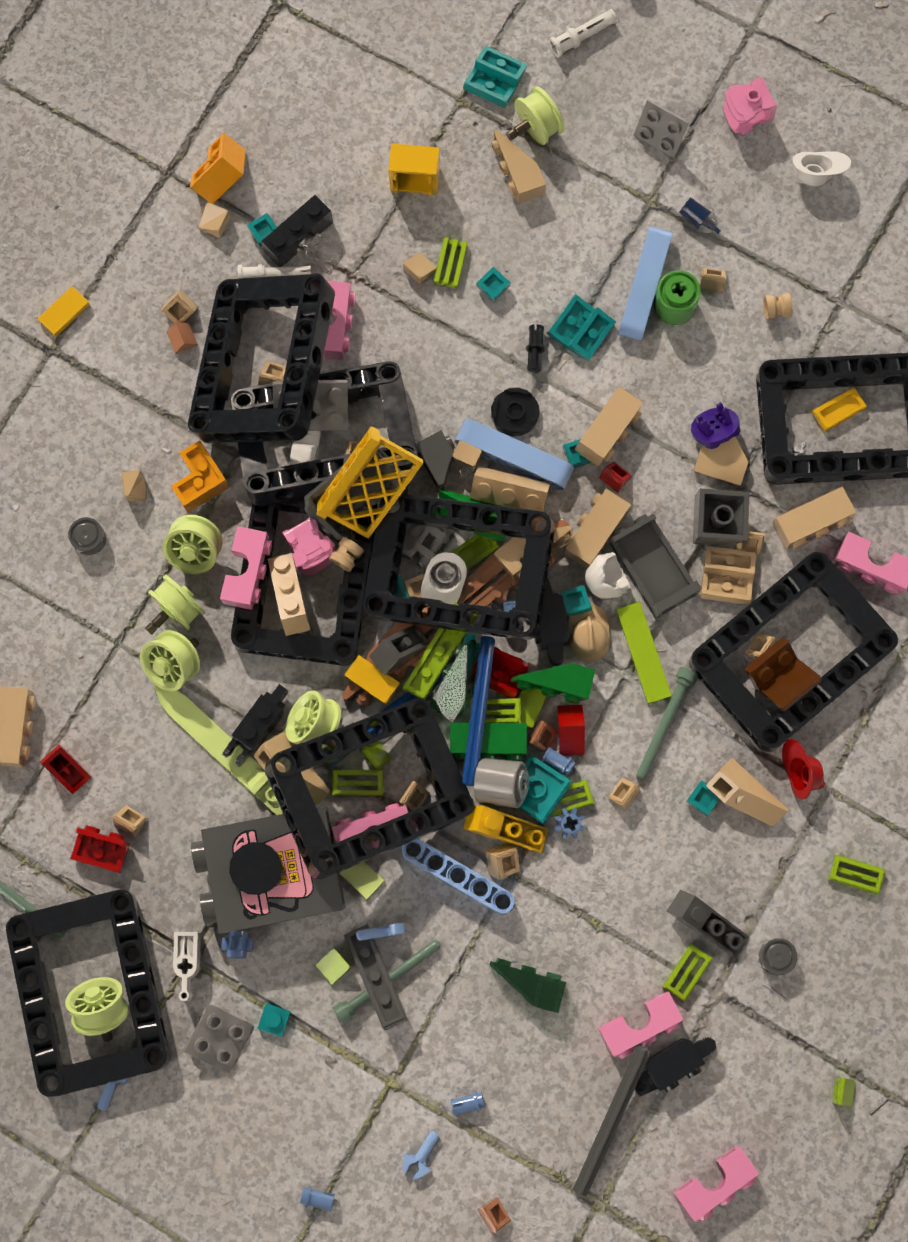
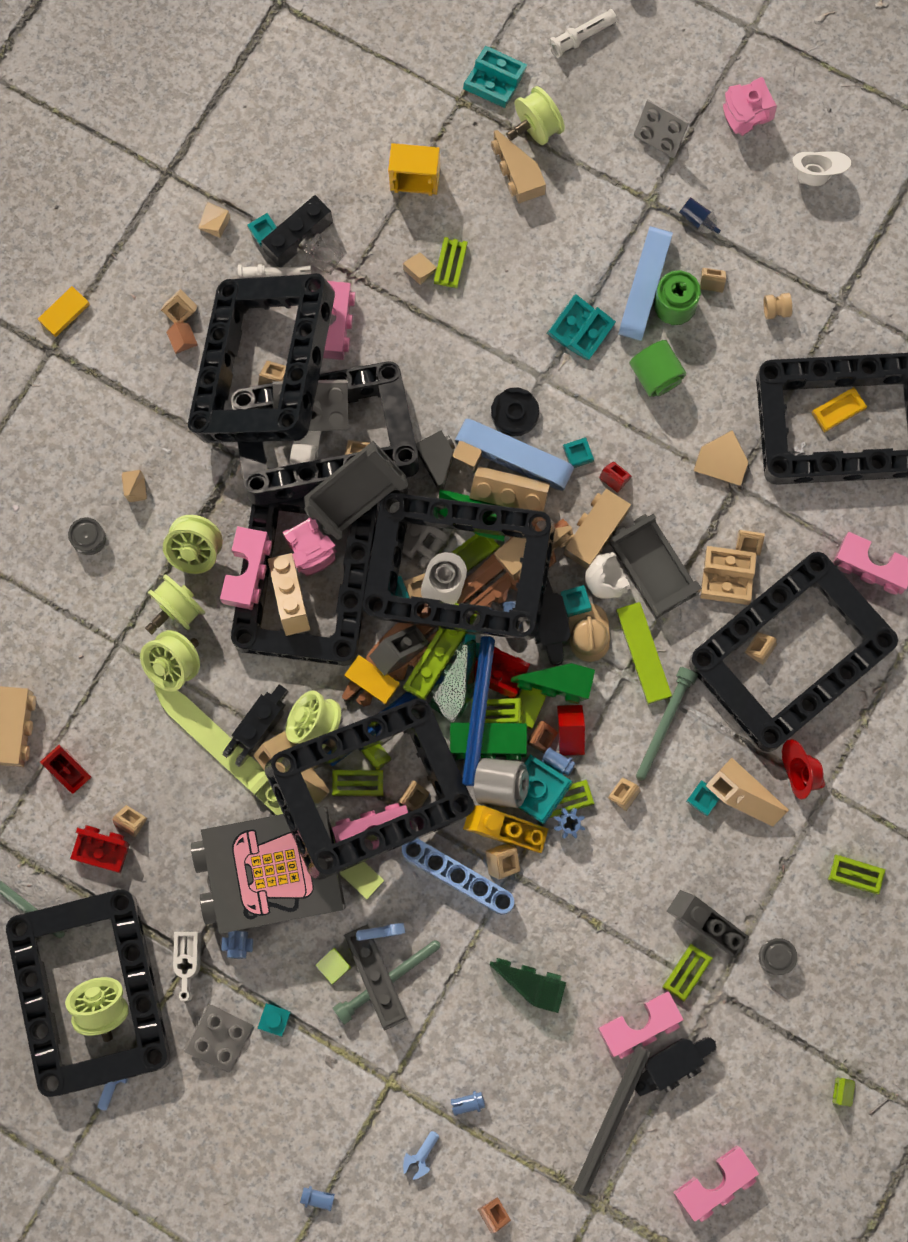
light orange panel [171,440,229,513] -> none
light orange panel [190,132,245,204] -> none
black tile [229,842,282,895] -> none
yellow fence [317,426,423,539] -> none
tan wheel [329,537,364,572] -> none
teal plate [476,267,511,302] -> none
black axle [526,324,545,374] -> none
tan brick [575,386,643,467] -> none
dark purple plate [691,402,741,449] -> none
dark grey slope [693,488,750,546] -> none
reddish brown bracket [745,637,822,711] -> none
tan brick [773,486,857,550] -> none
none -> bright green piece [629,340,686,397]

